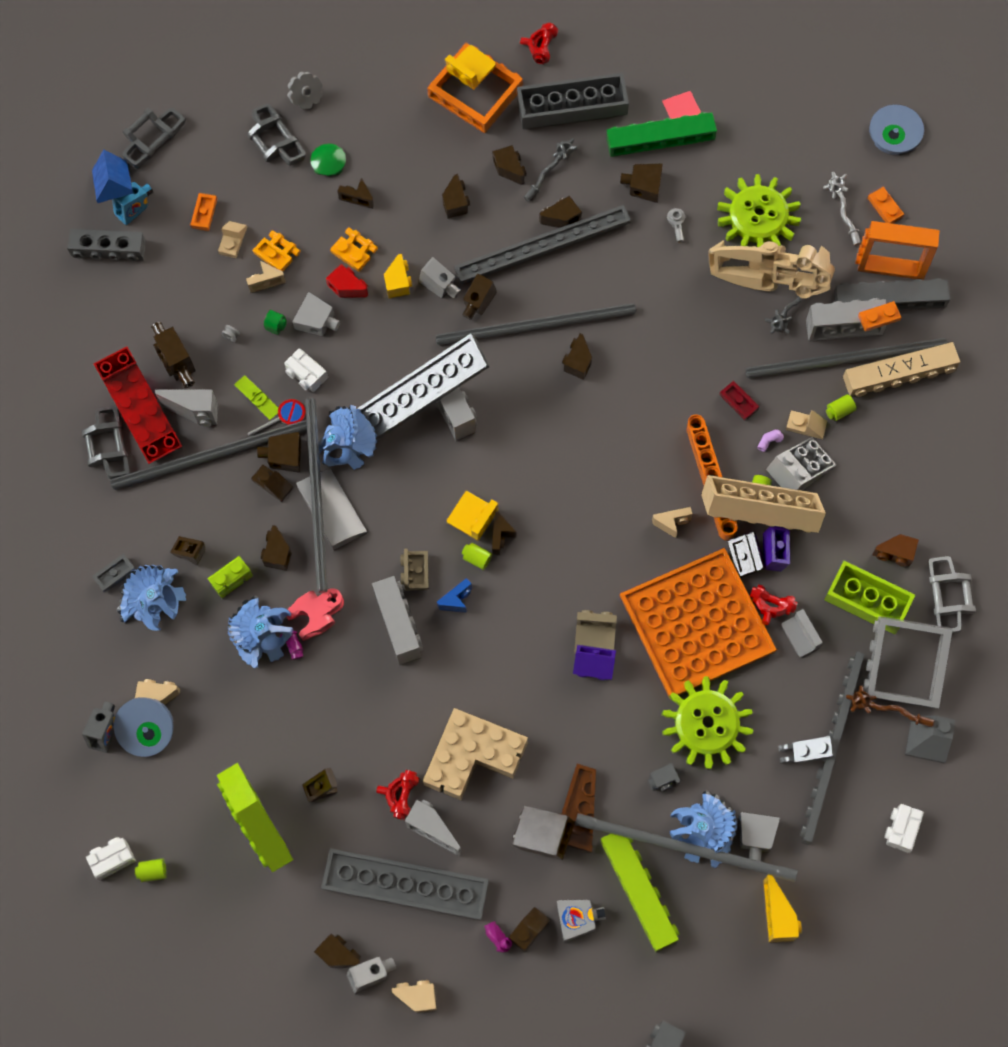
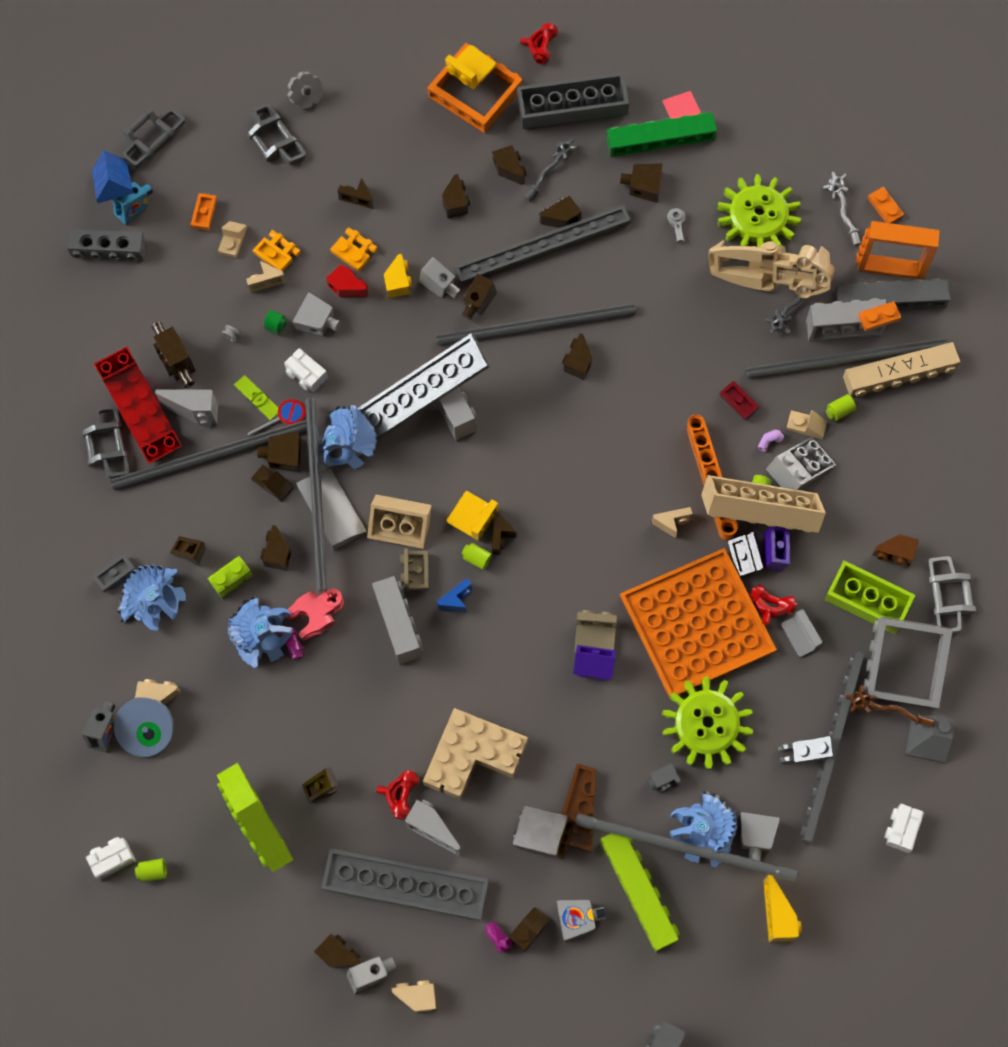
green dish [310,144,346,176] -> none
sand blue tile [869,105,924,155] -> none
none -> tan slope [367,495,432,549]

